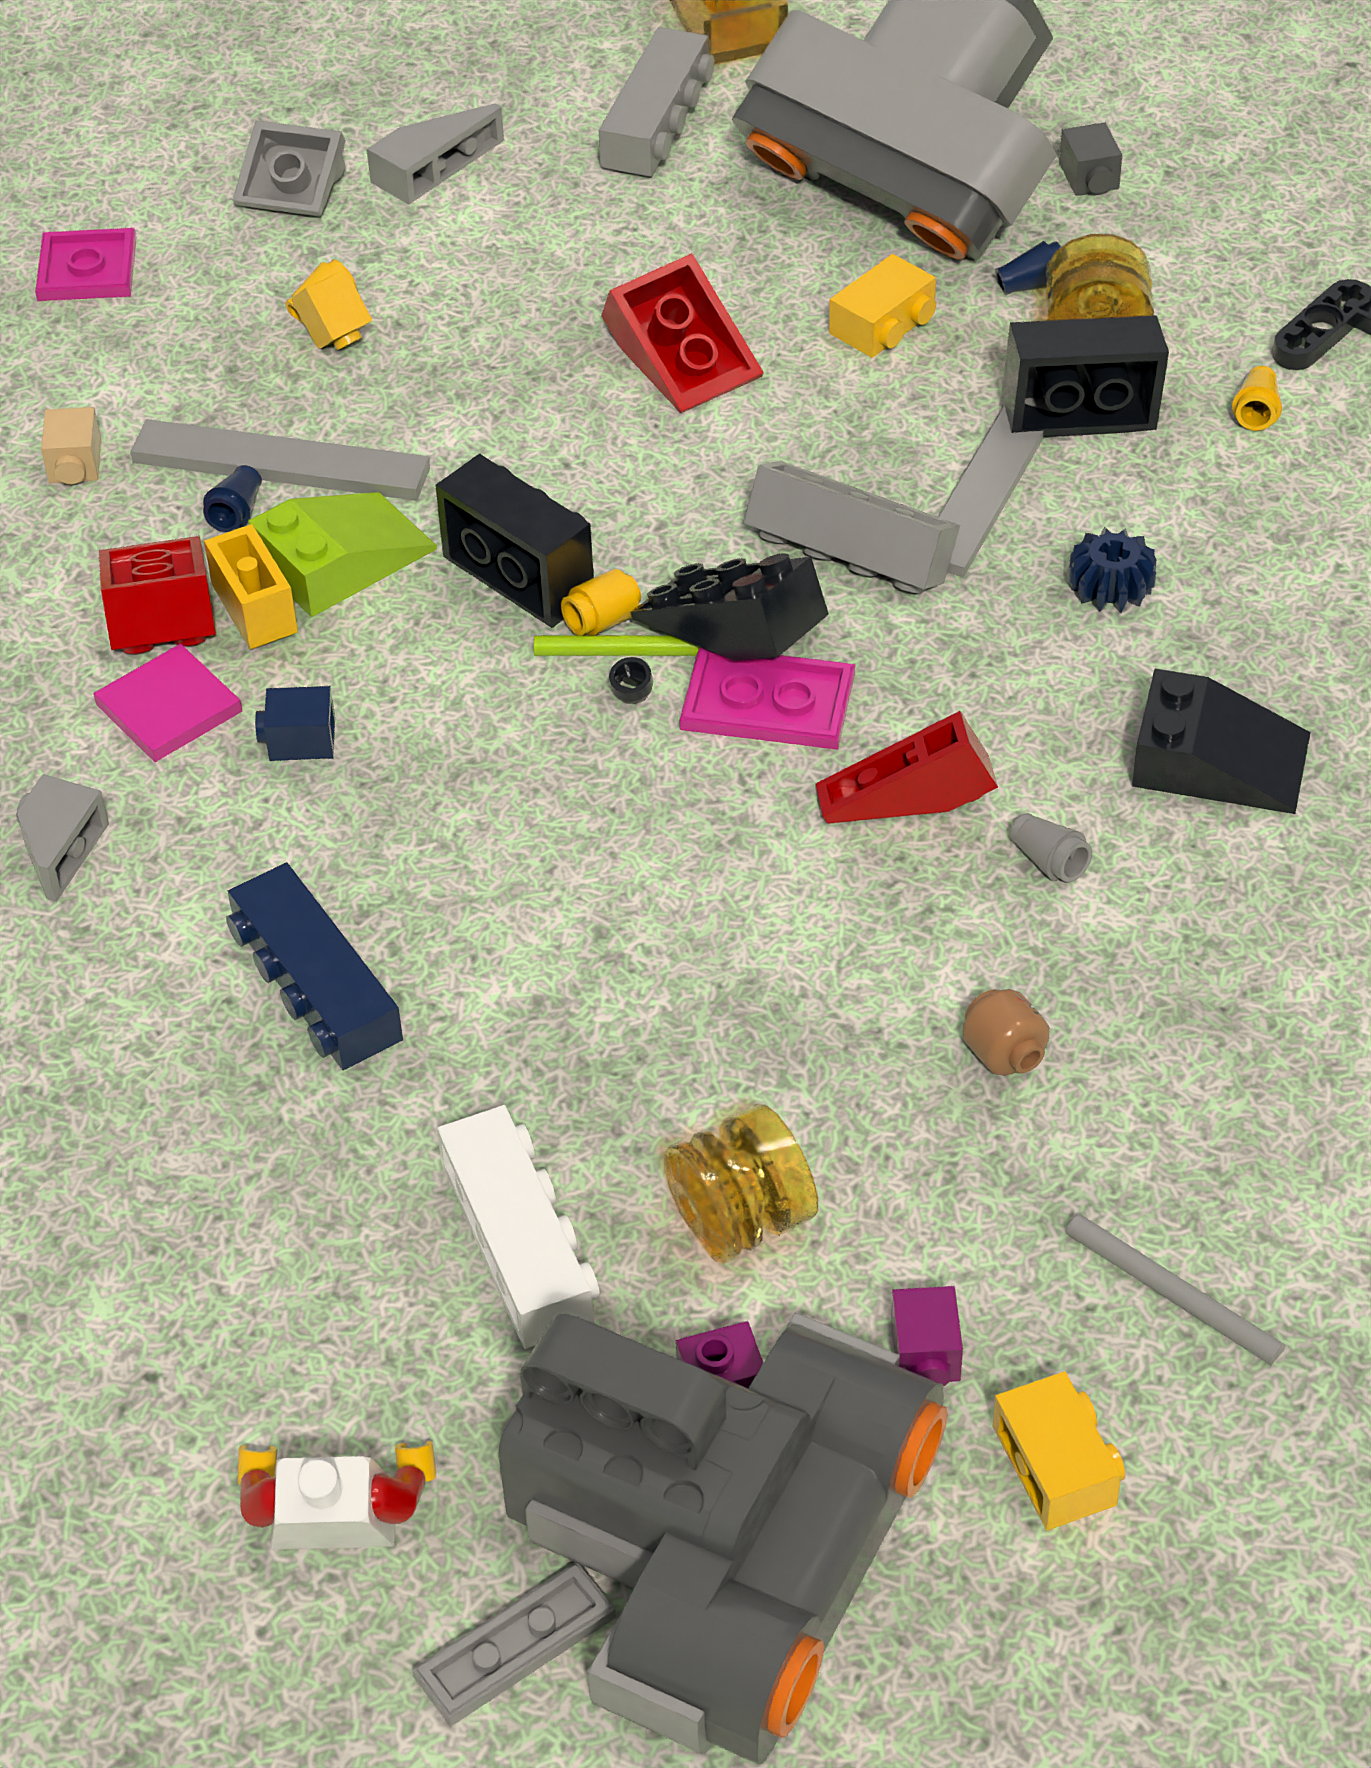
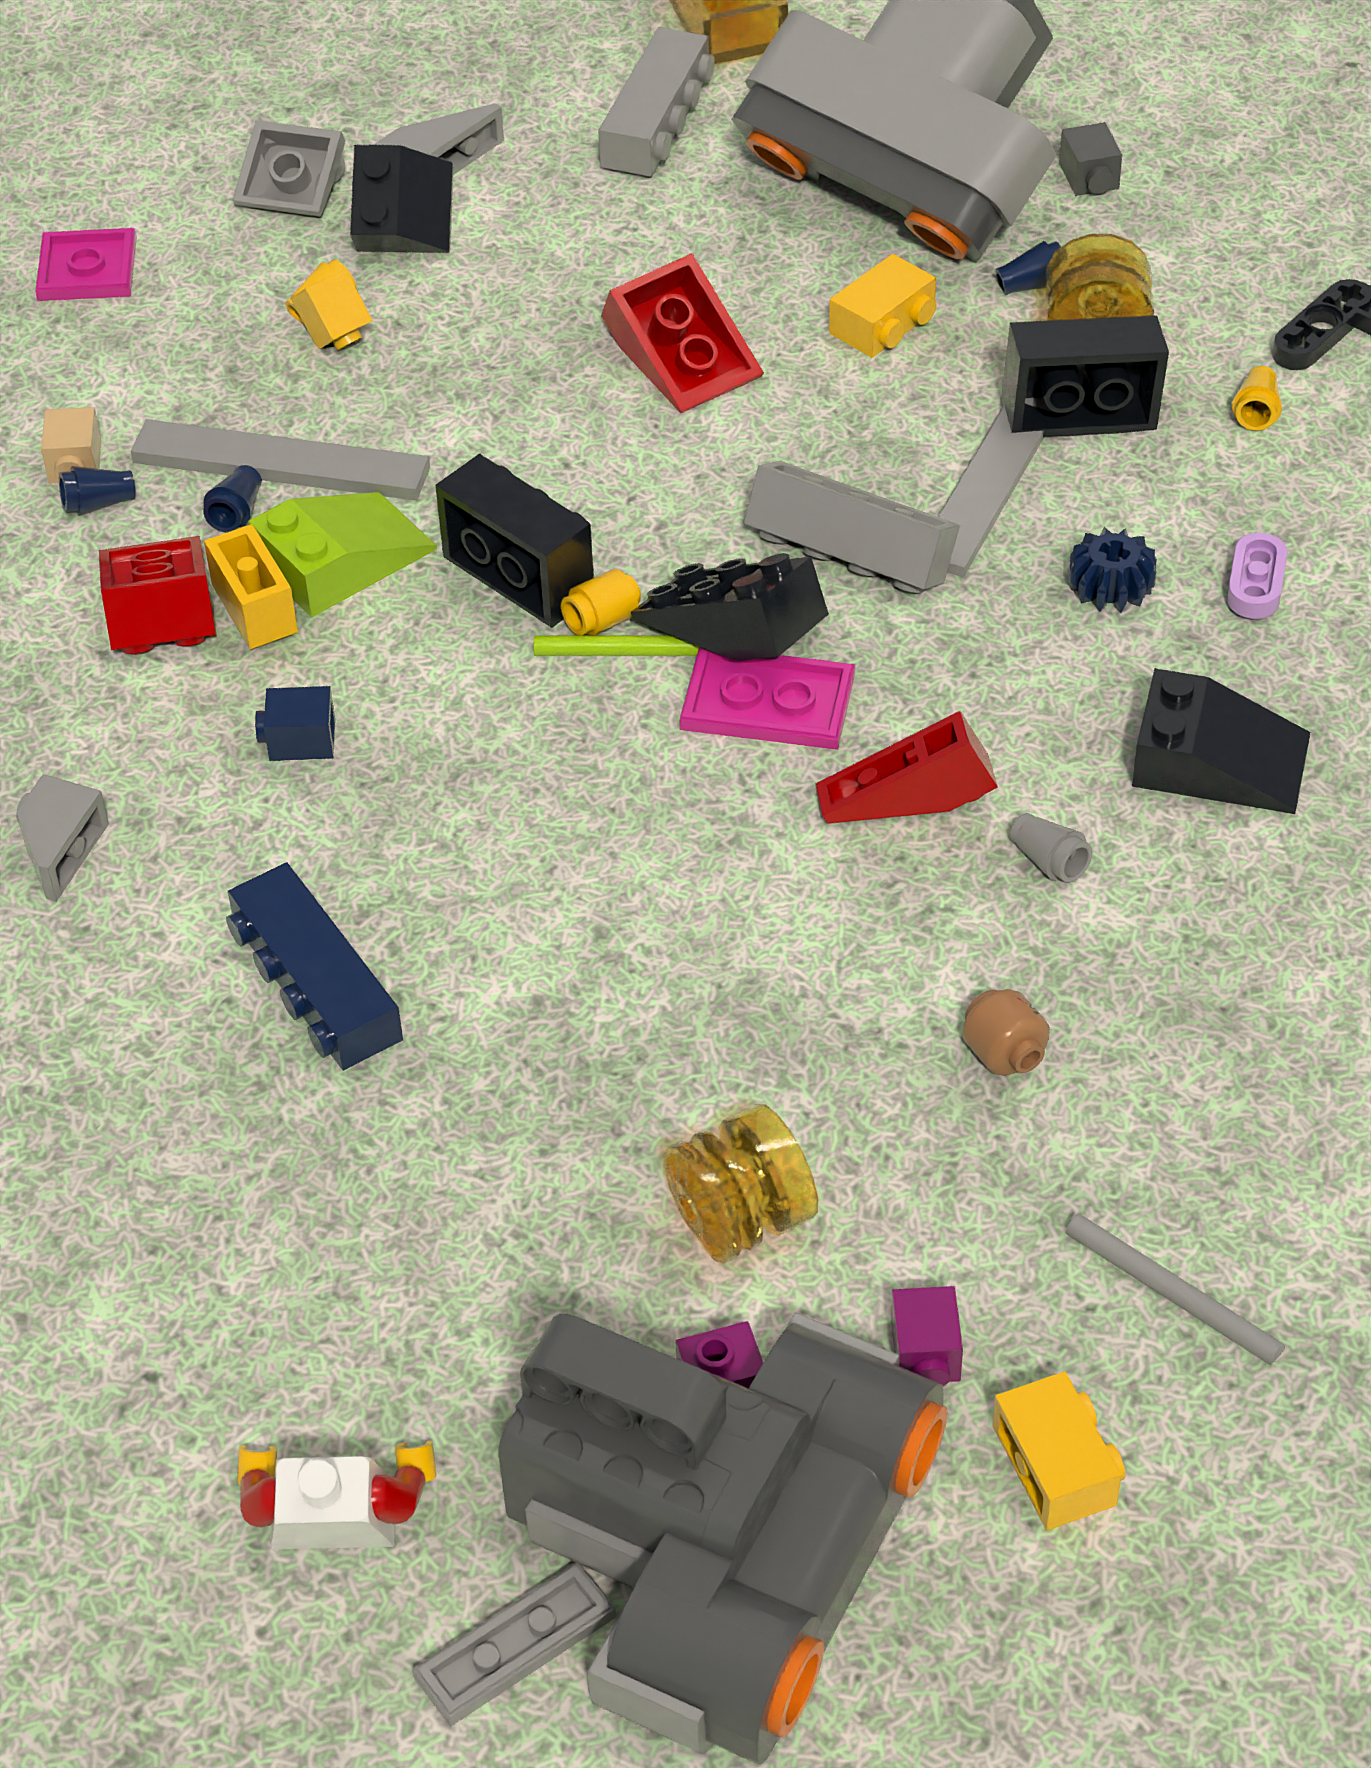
dark pink tile [93,643,243,762] -> none
white brick [437,1105,600,1349] -> none
black hinge [609,657,653,704] -> none
none -> dark blue cone [59,466,135,516]
none -> black slope [350,145,454,253]
none -> lavender plate [1227,532,1287,619]

